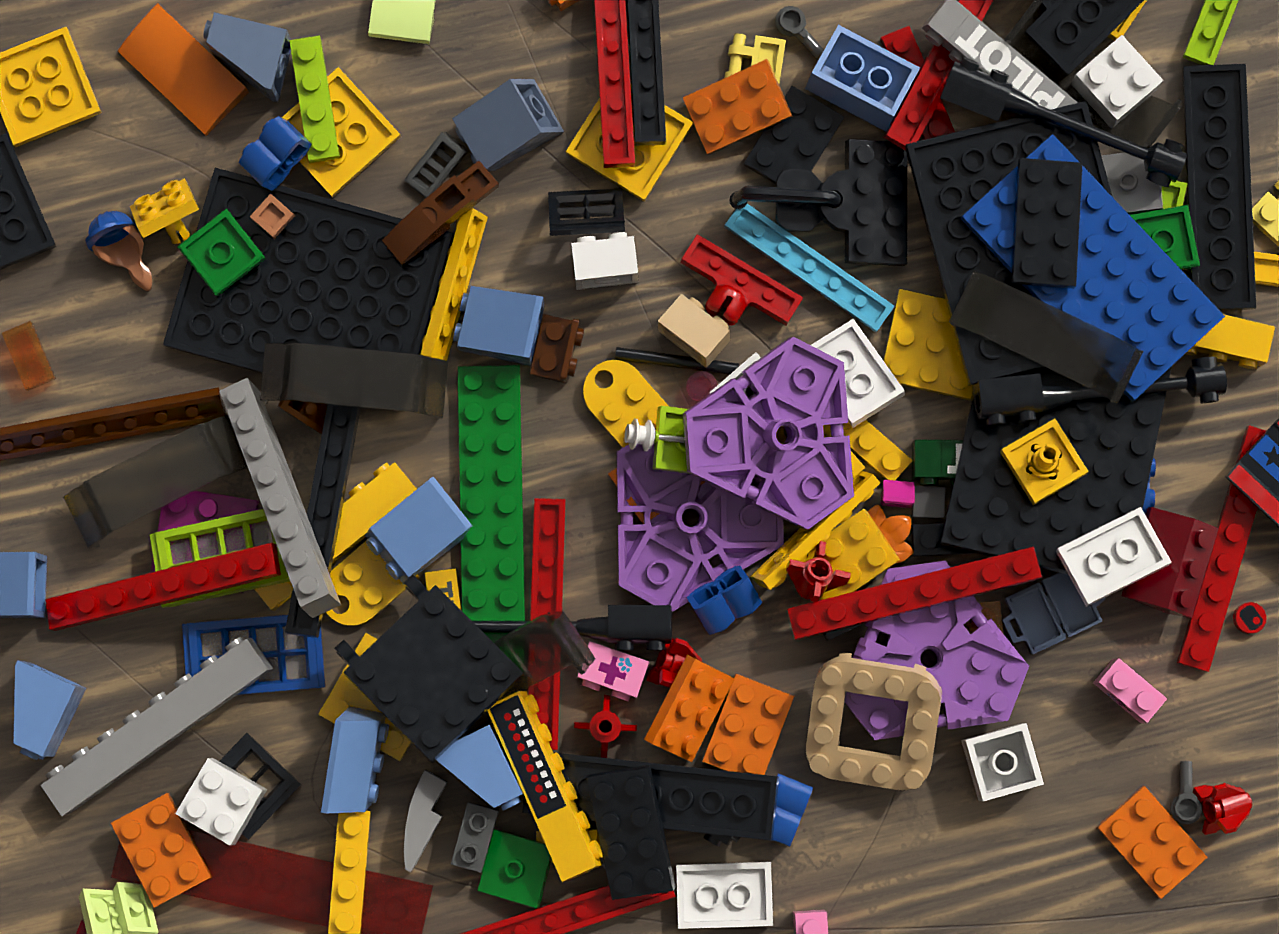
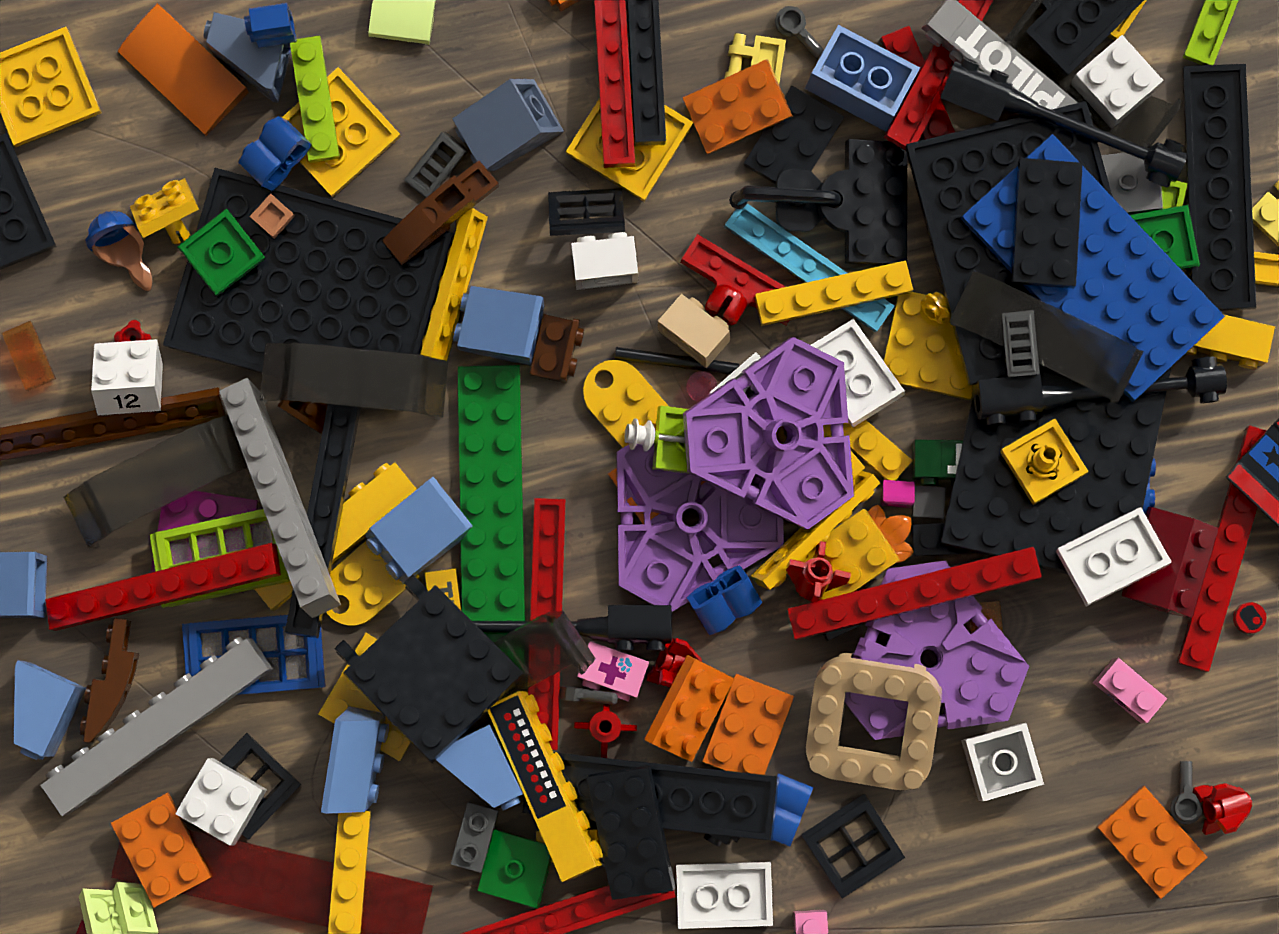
light grey slope [404,770,448,872] -> none
sand blue piece [1002,572,1106,654] -> none
none -> reddish brown slope [80,618,139,743]
none -> white brick [91,339,163,415]
none -> red plate [114,320,152,342]
none -> blue brick [244,3,297,48]
none -> dark grey bar [560,686,618,705]
none -> yellow plate [754,260,913,326]
none -> black piece [801,794,905,899]
none -> yellow plate [920,292,950,324]
none -> dark grey slope [1002,310,1040,377]

